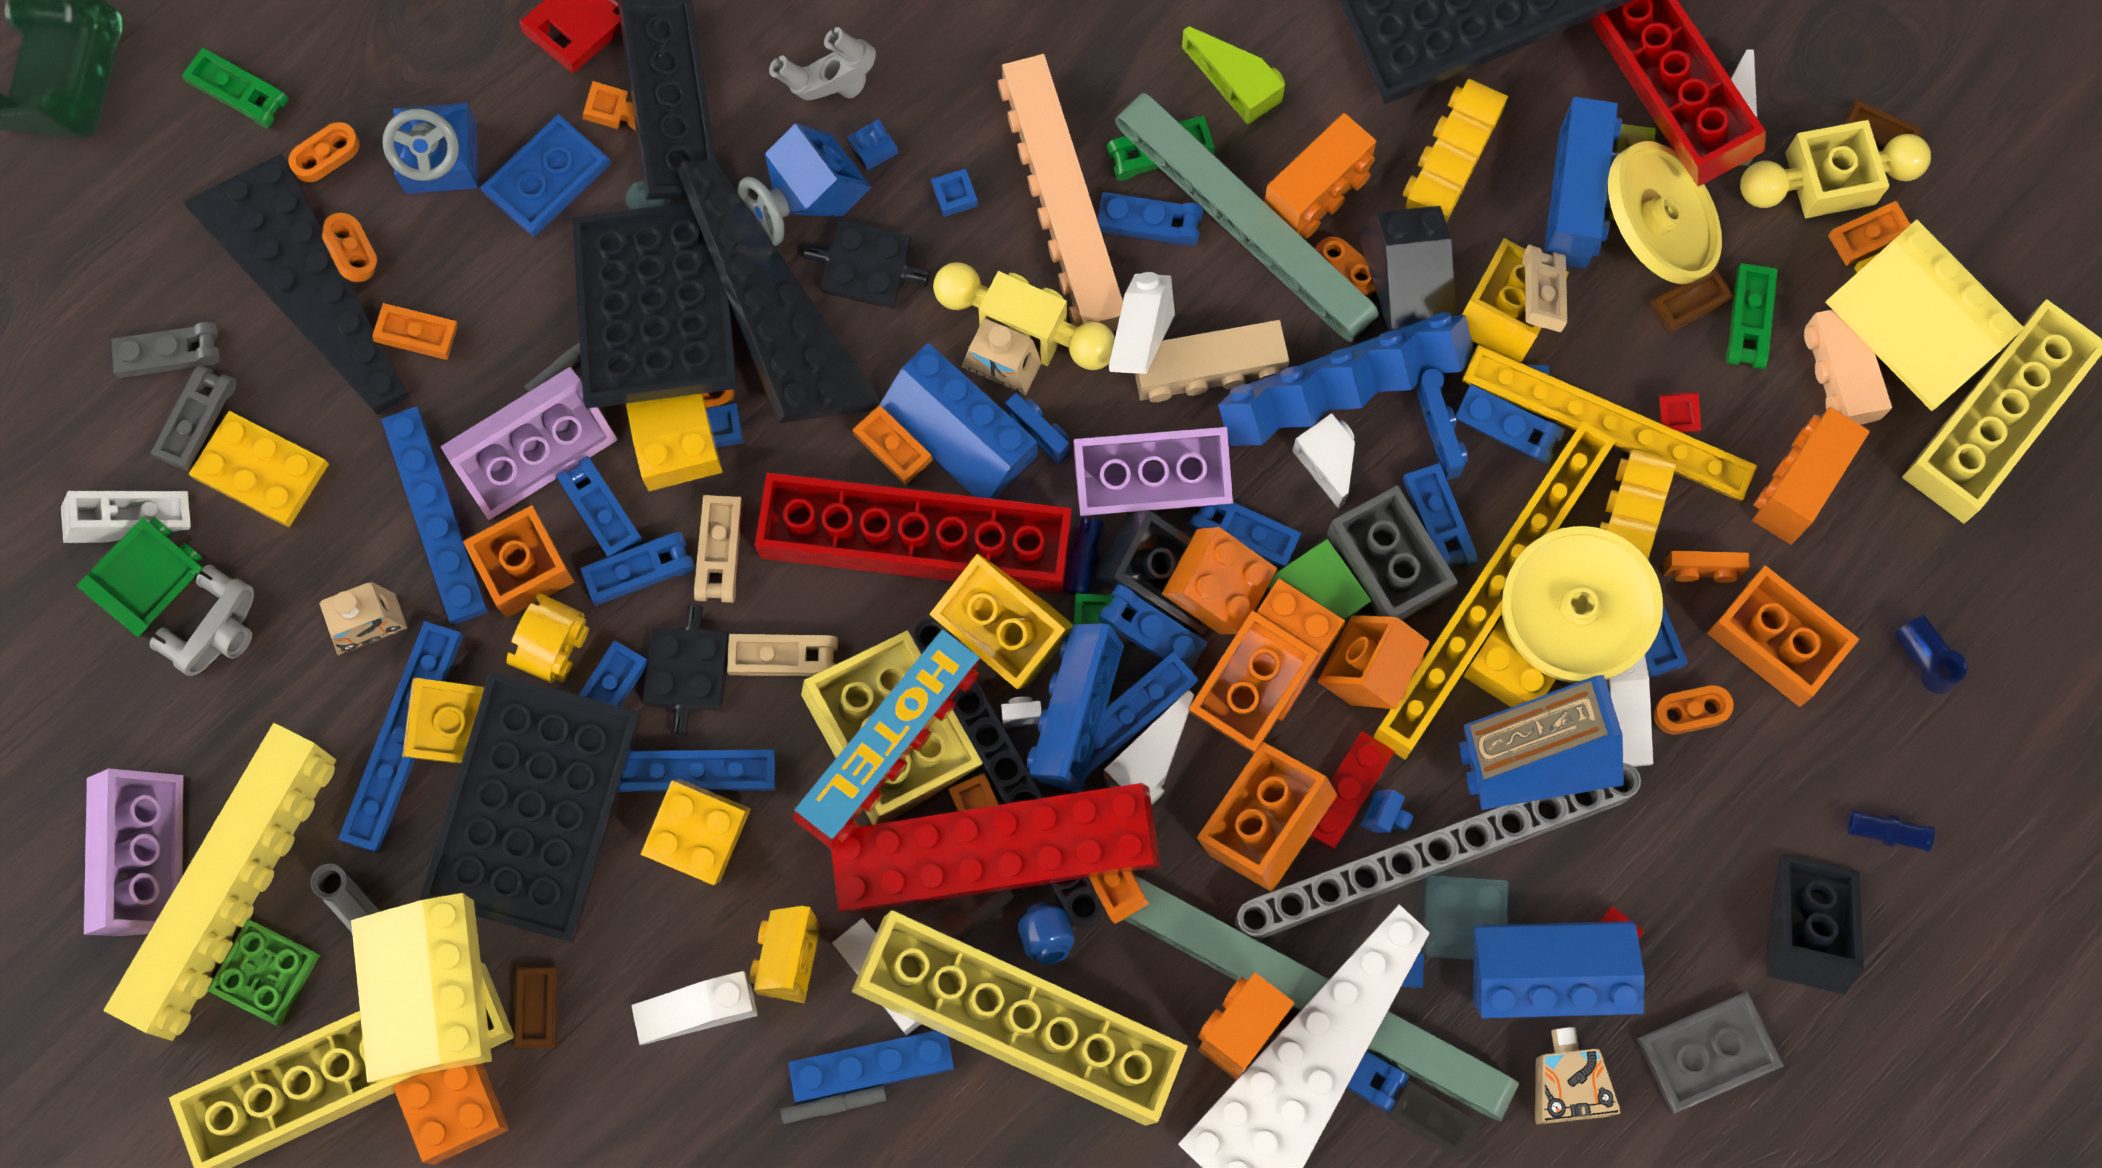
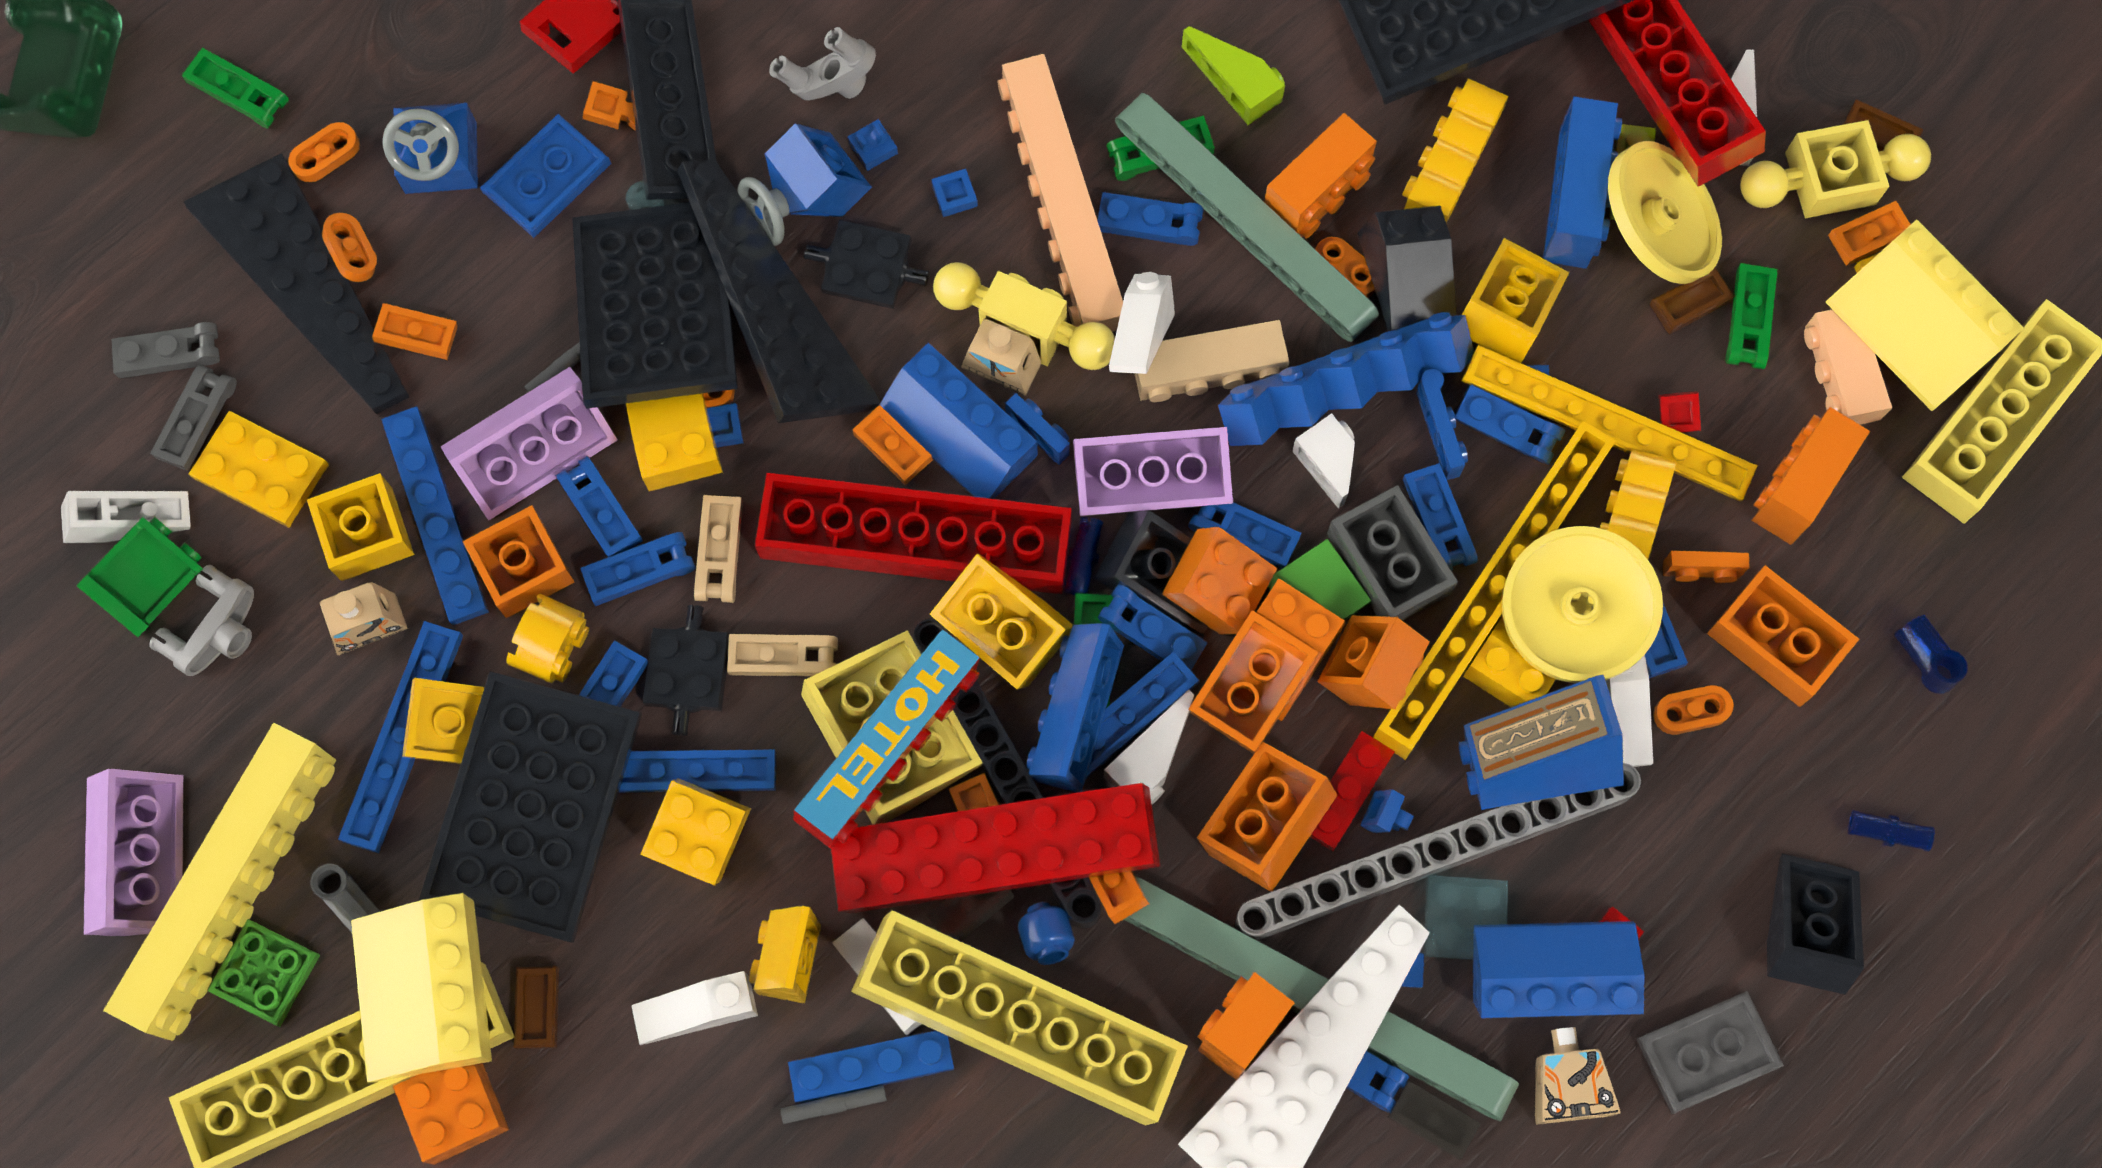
white plate [1001,697,1041,728] -> none
tan plate [1522,245,1567,332] -> none
none -> yellow brick [307,473,414,581]

